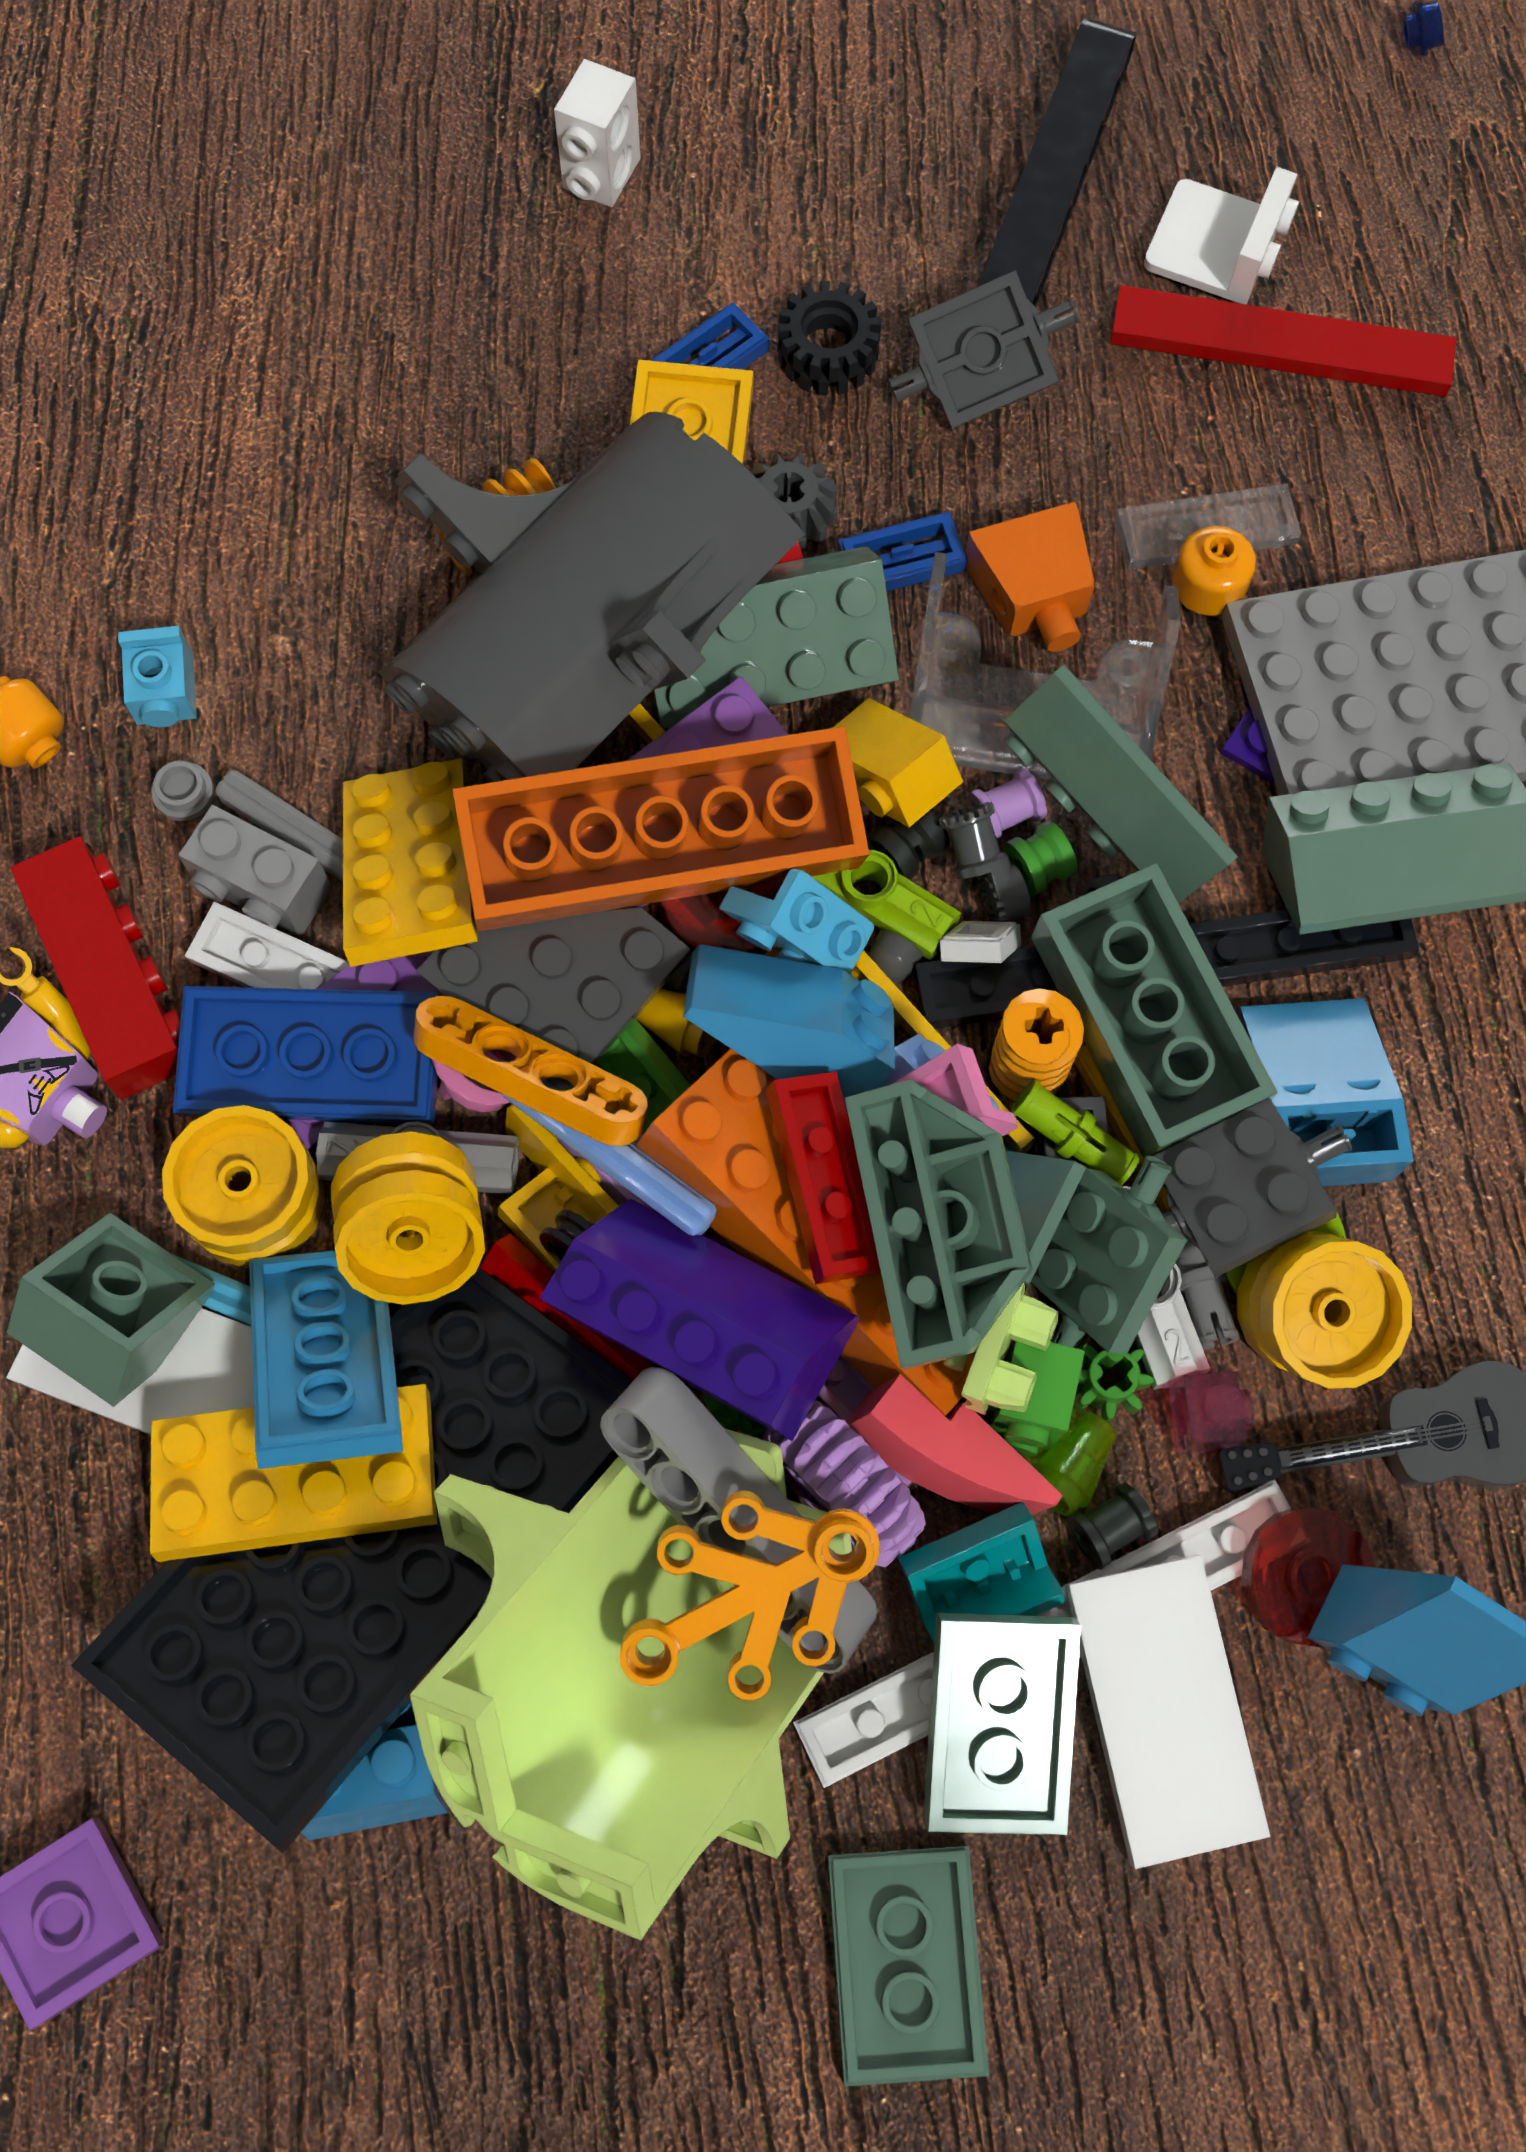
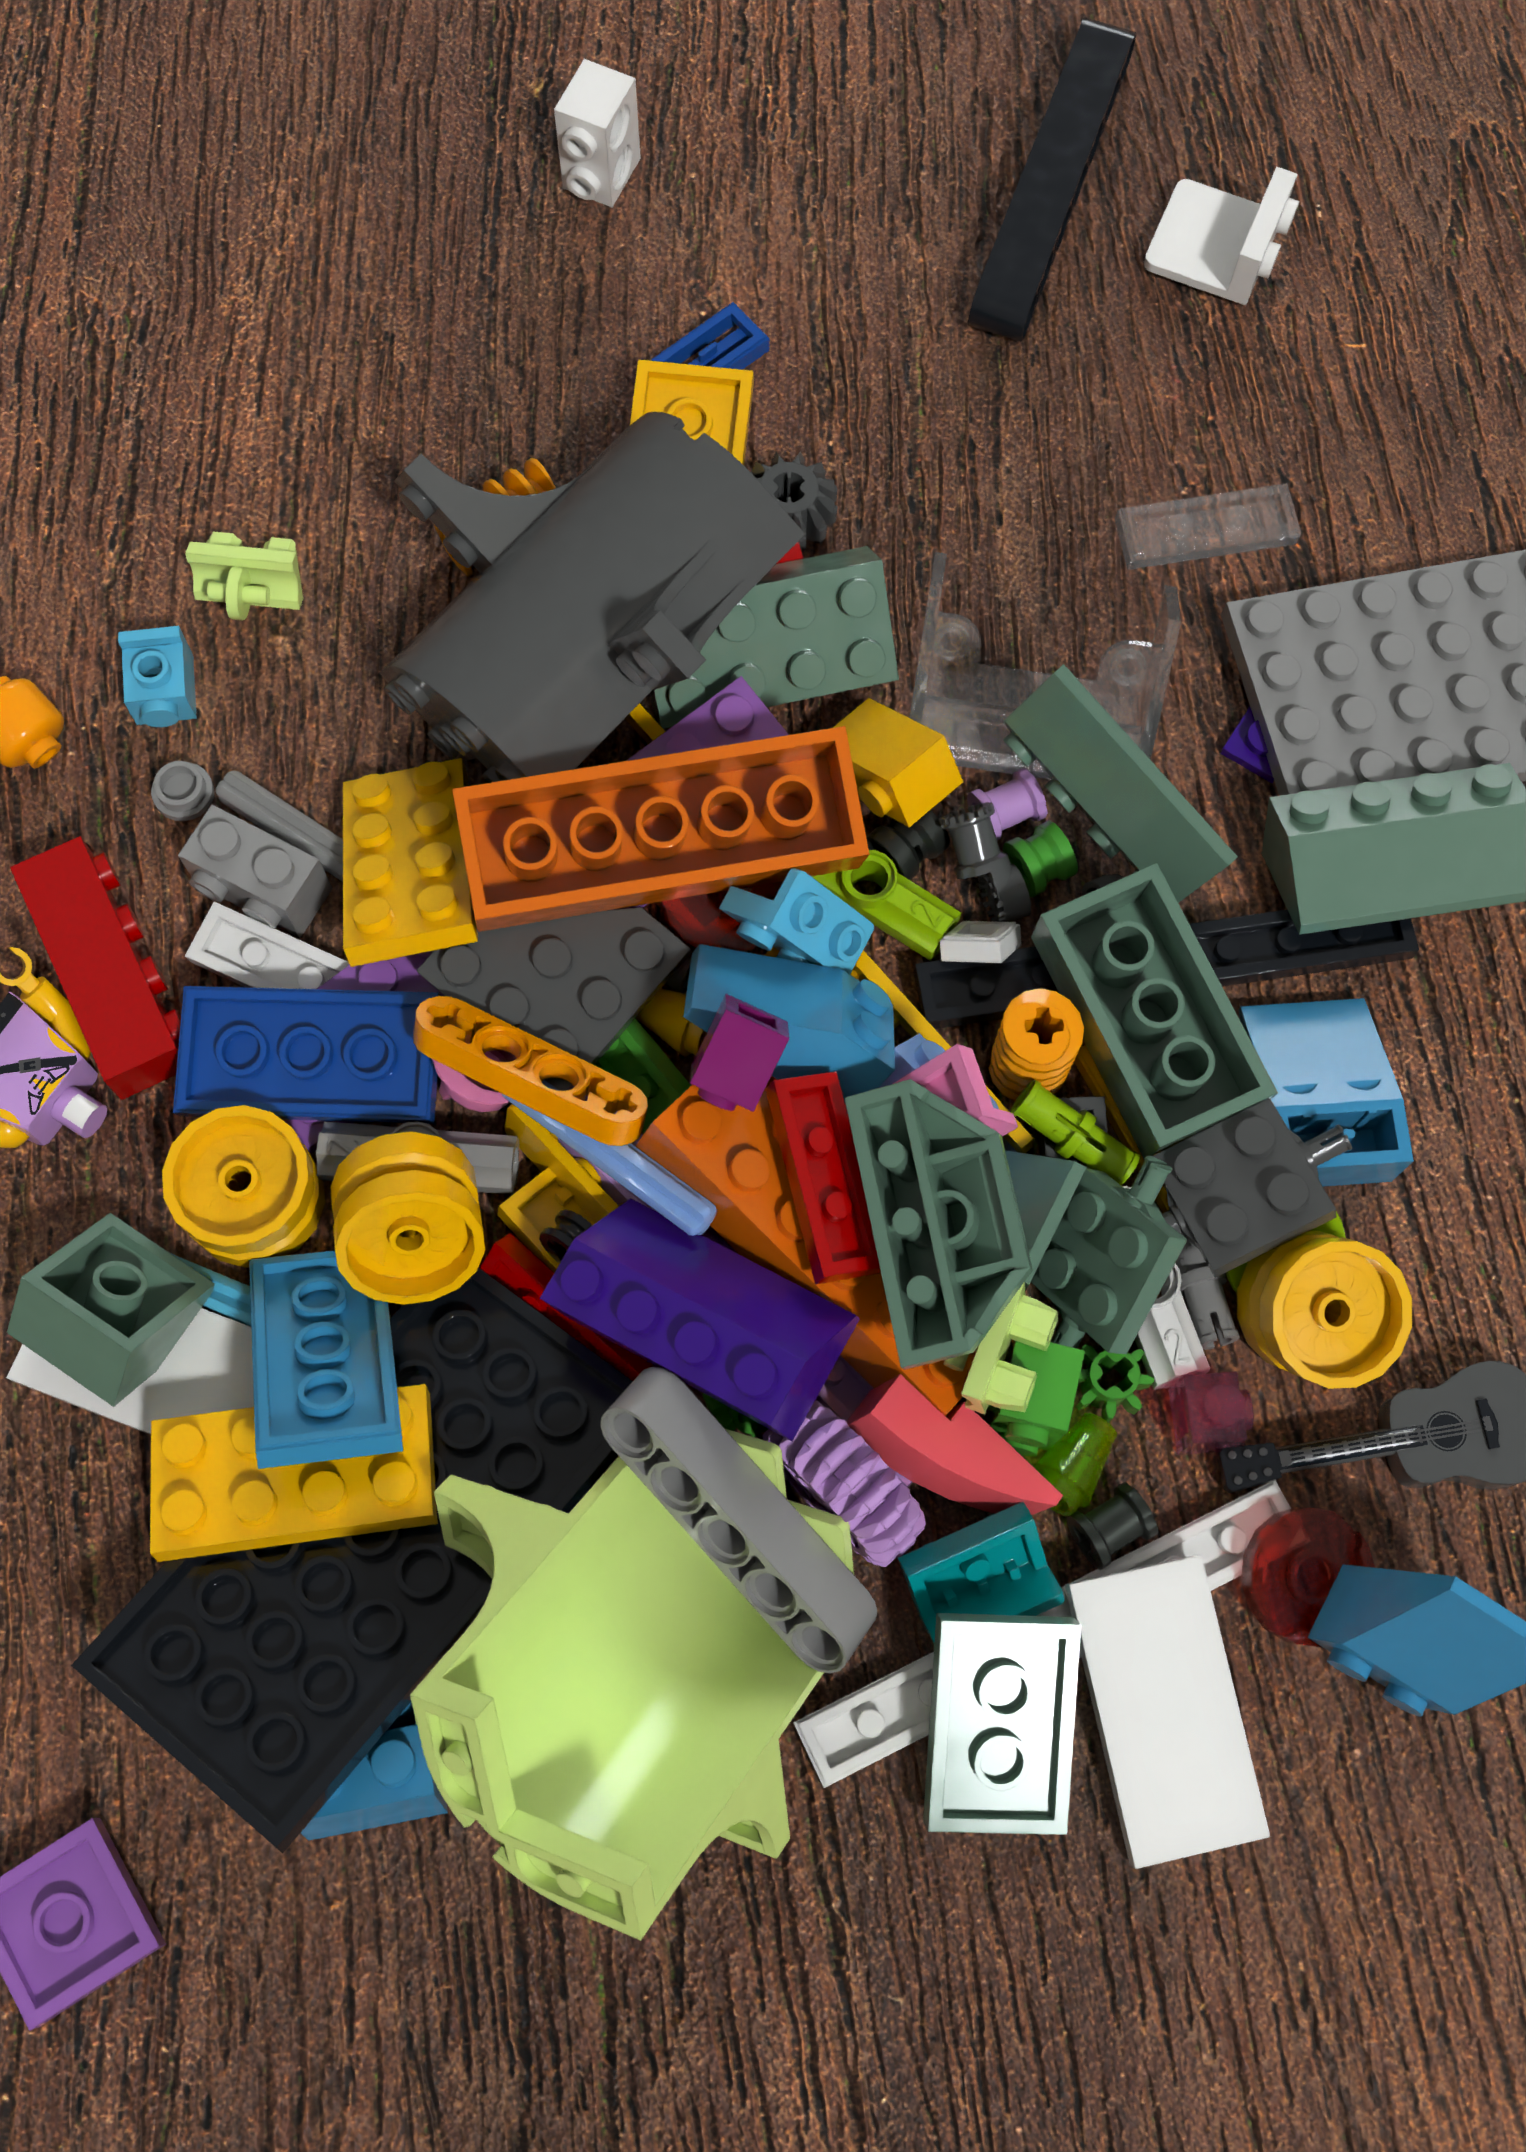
light orange plant [619,1490,880,1701] -> none
black tyre [777,281,881,396] -> none
sand green tile [828,1845,989,2087] -> none
blue tile [837,511,967,591] -> none
dark grey hinge [869,929,923,982] -> none
dark grey plate [888,270,1079,431] -> none
orange torso [965,501,1094,652] -> none
red tile [1110,285,1457,397] -> none
light orange head [1172,525,1256,616] -> none
clear blue plate [1403,0,1444,57] -> none
none -> yellowish green hips [185,531,303,620]
none -> magenta brick [690,994,790,1112]

